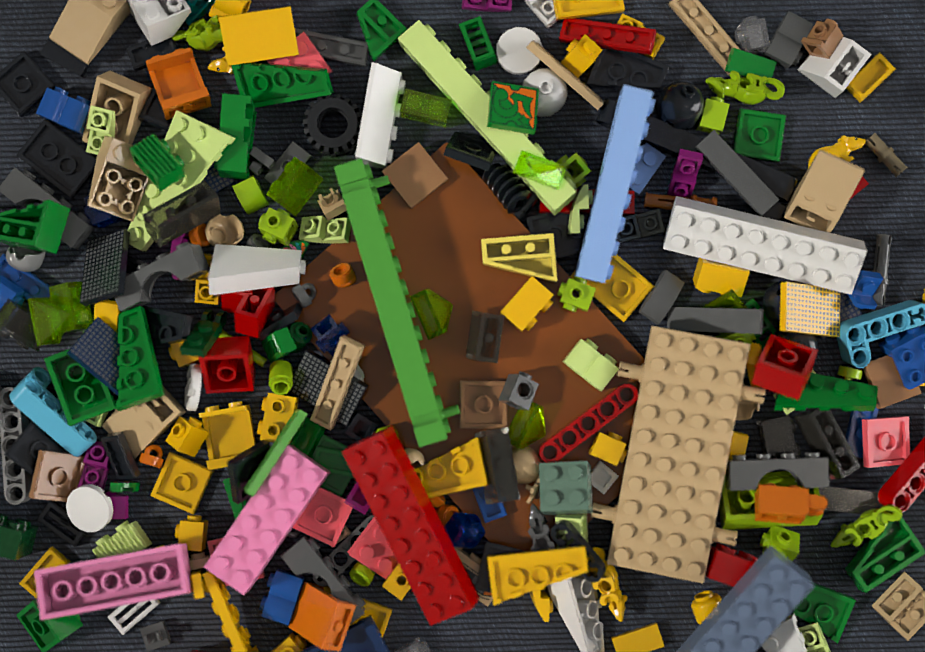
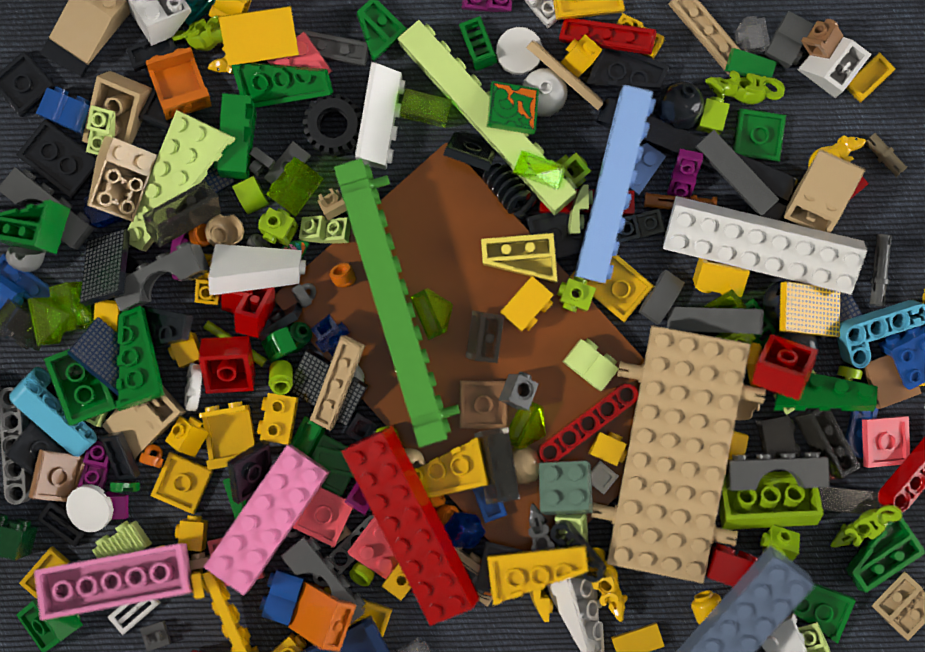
green brick [130,134,185,192] -> none
dark green hinge [180,309,227,357] -> none
bright green tile [244,409,308,497] -> none
medium nougat tile [382,142,448,209] -> none
tan plant [525,476,540,504] -> none
orange hinge [755,483,828,525] -> none
blue bracket [848,270,883,310] -> none

